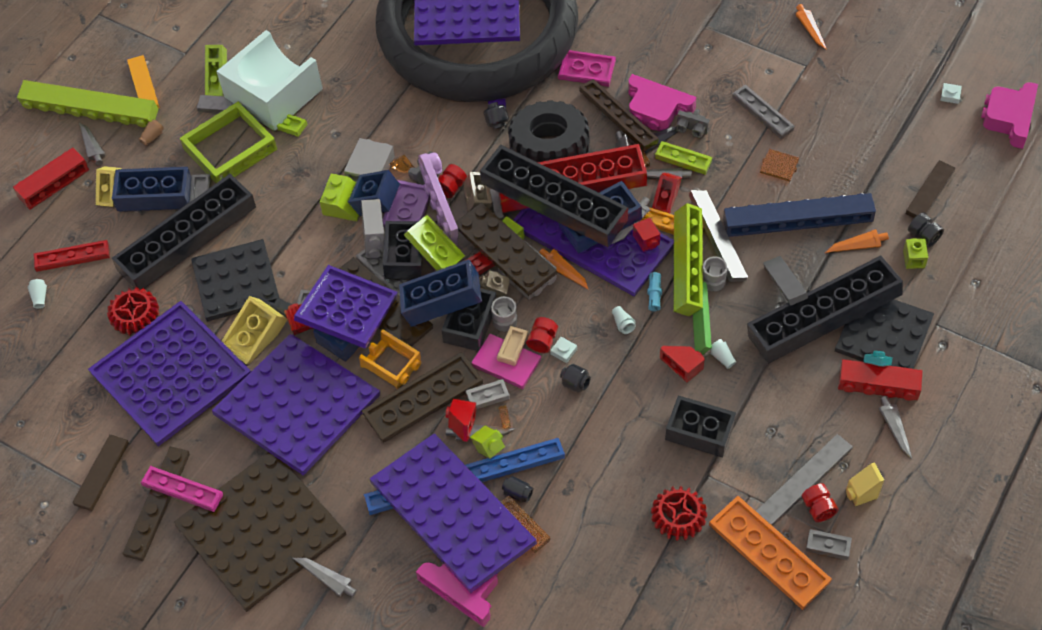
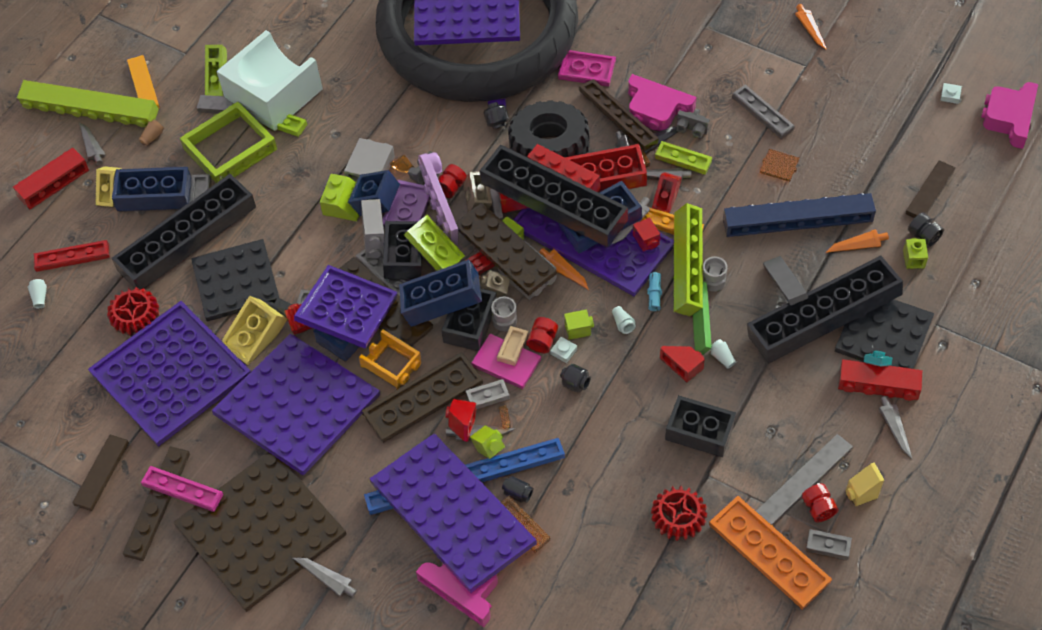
tile [689,191,748,282] -> none
none -> red brick [527,144,600,192]
none -> lime brick [564,309,594,340]

